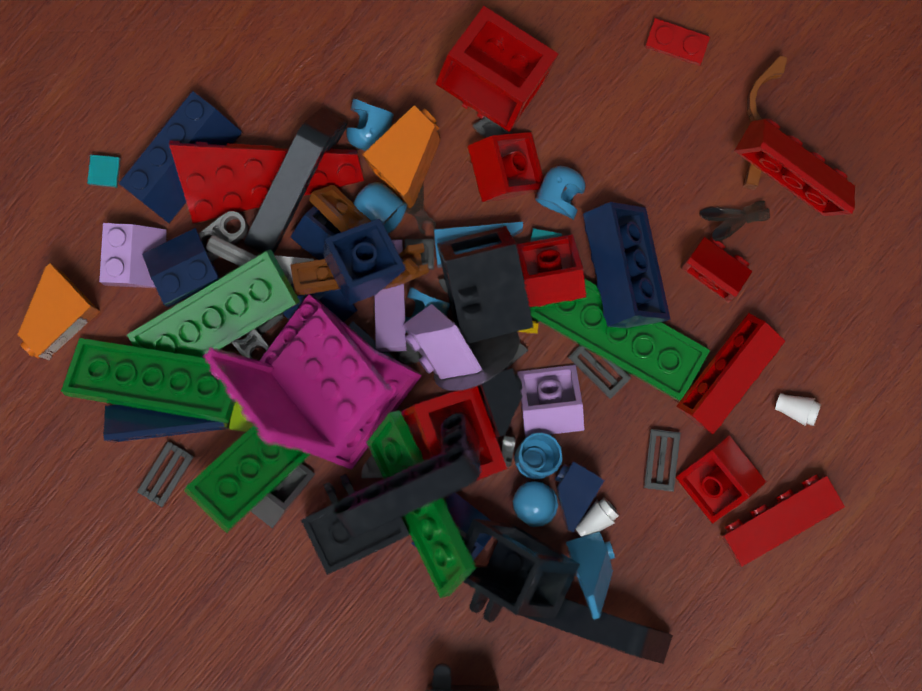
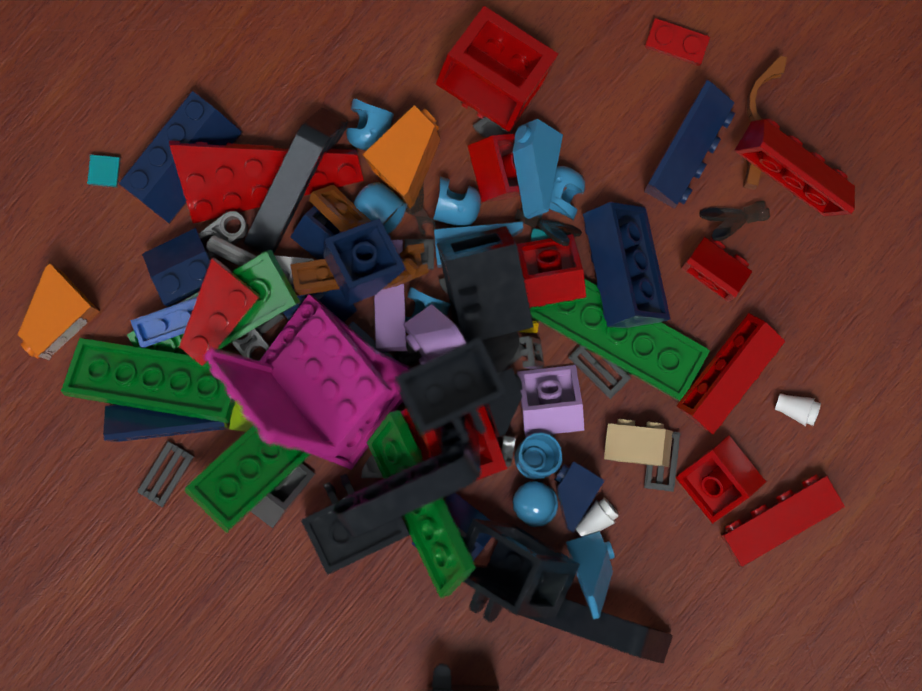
lavender slope [99,223,167,288] -> none
none -> blue tile [131,297,197,348]
none -> red wing [179,257,261,366]
none -> black piece [394,337,507,443]
none -> dark azure helmet [433,176,481,227]
none -> dark azure slope [513,119,563,219]
none -> clear smoke piece [514,206,582,246]
none -> dark grey tile [519,336,544,370]
none -> tan brick [604,419,673,467]
none -> dark blue slope [644,80,736,209]

